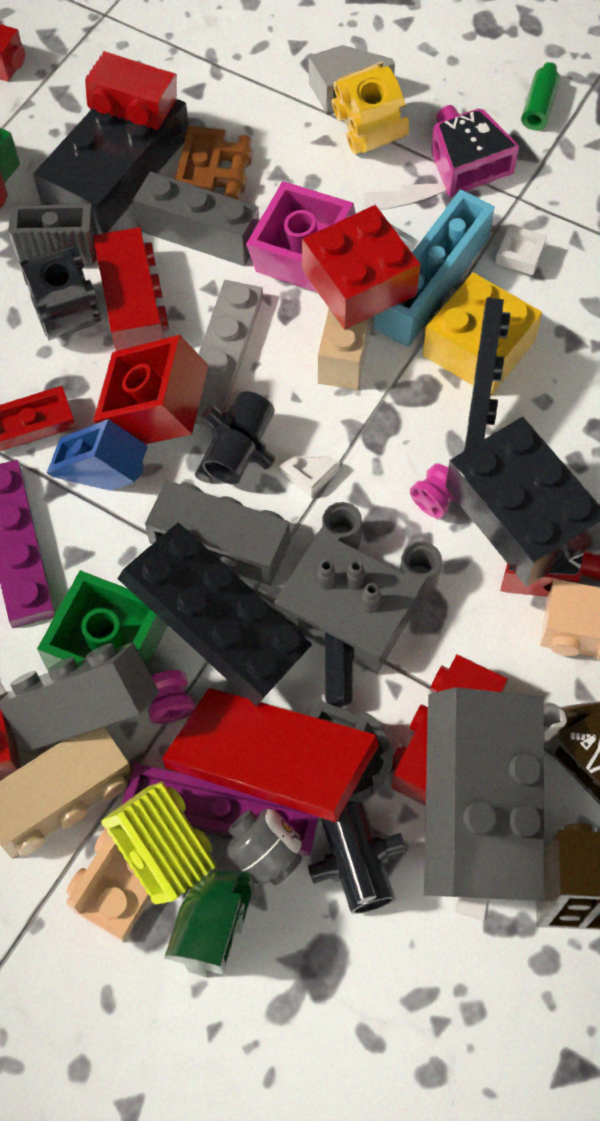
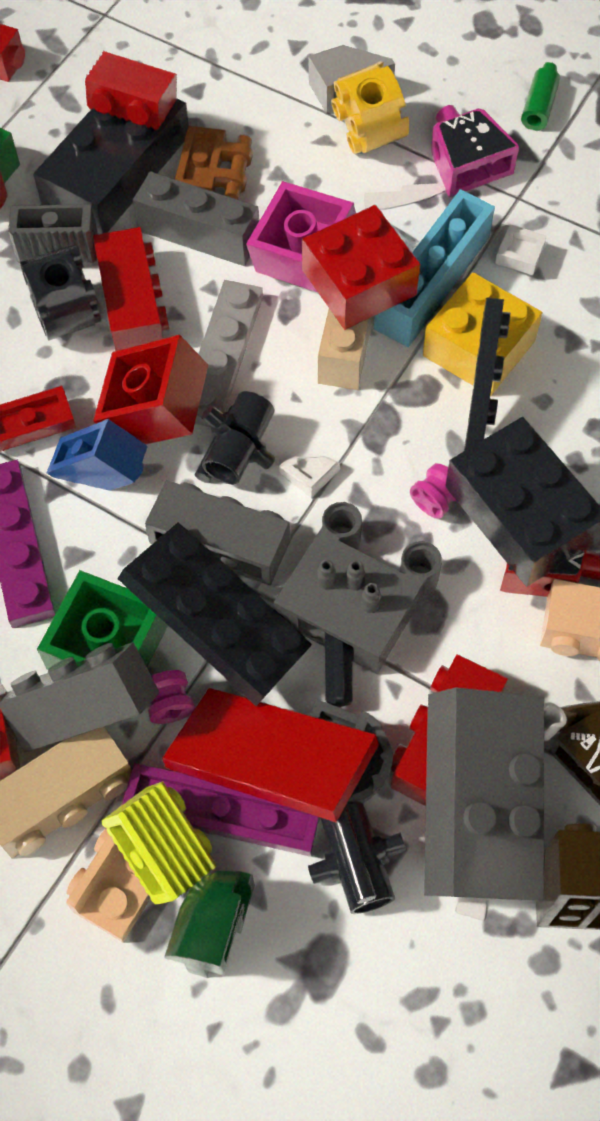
dark grey head [227,809,302,886] -> none

